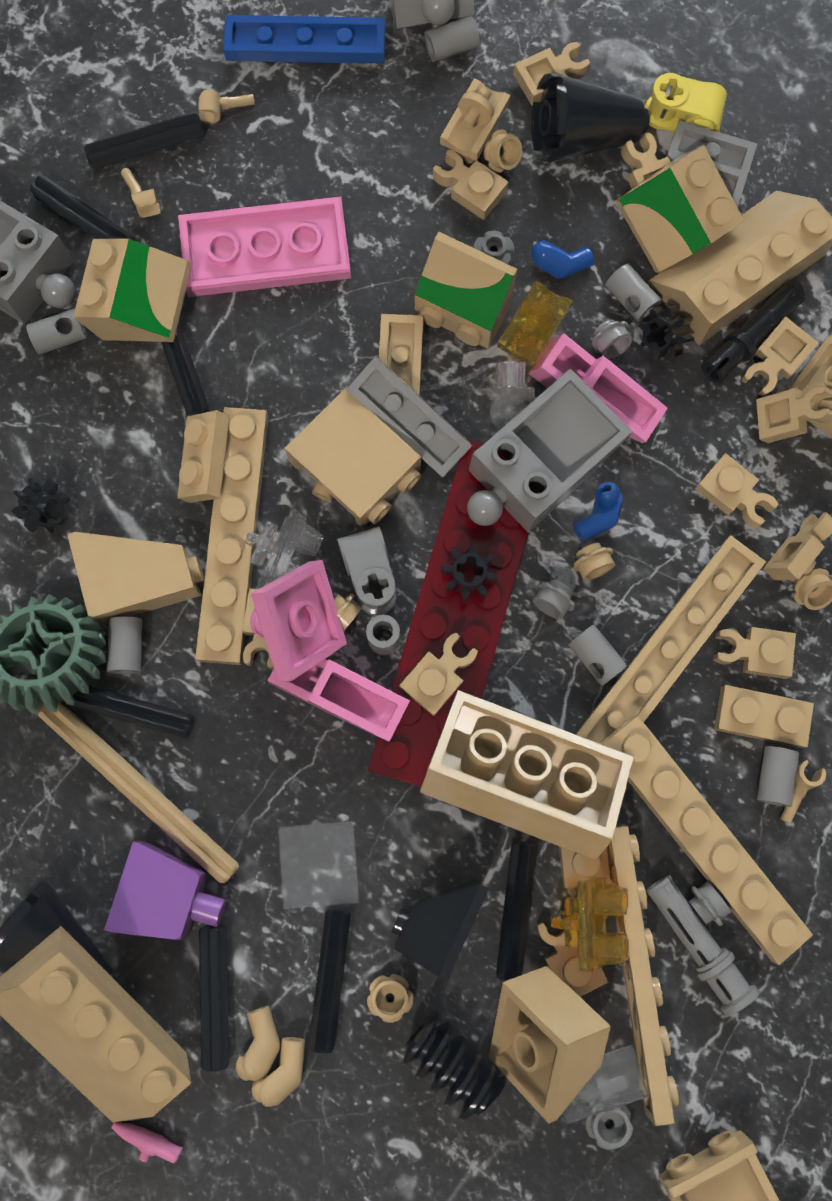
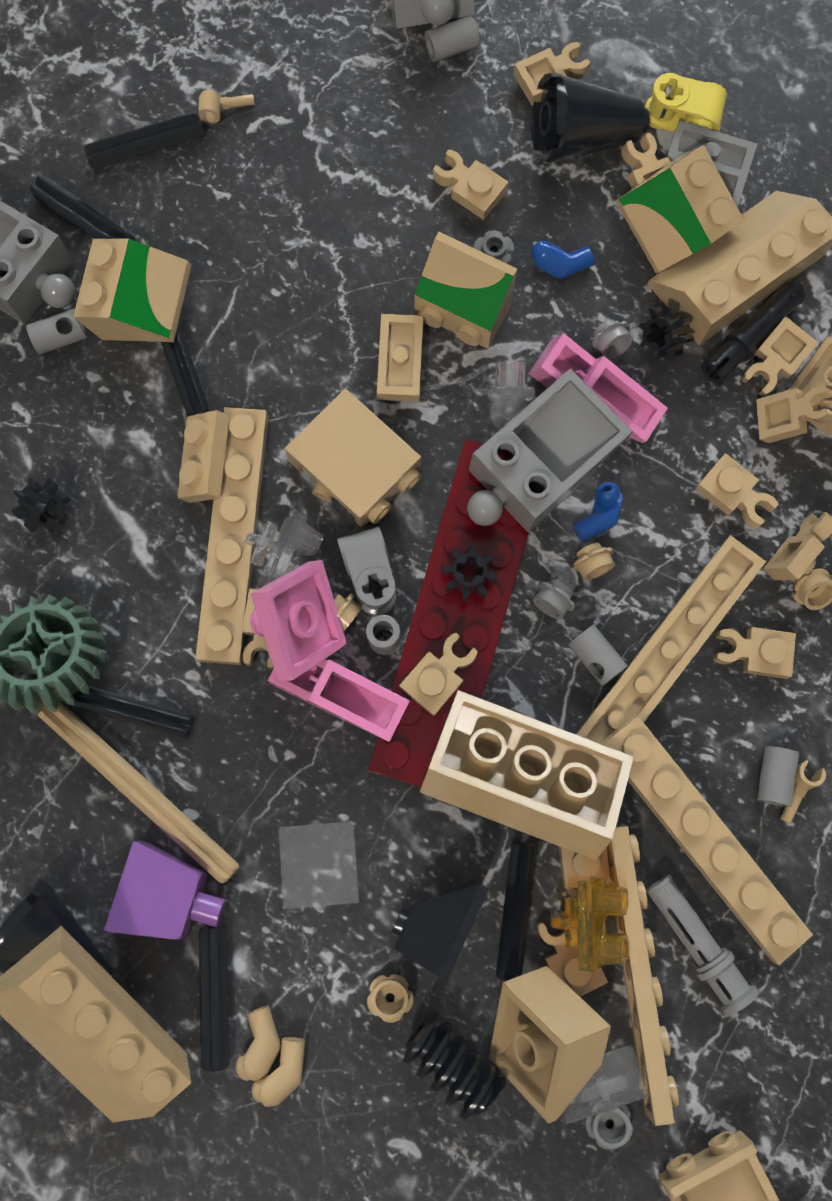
tan slope [67,532,204,626] -> none
light grey piece [107,617,143,674] -> none
bright pink helmet [112,1122,183,1164] -> none
tan hand [121,168,161,218] -> none
bright pink tile [178,197,351,297] -> none
blue plate [223,15,385,64] -> none
black axle [308,908,351,1053] -> none
light grey plate [346,356,472,477] -> none
tan hips [440,78,511,164] -> none
tan plate [484,129,522,173] -> none
clear yellow hips [497,281,573,367] -> none
light grey piece [605,263,662,322] -> none
light grey plate [688,881,731,926] -> none
tan plate [714,685,814,748] -> none

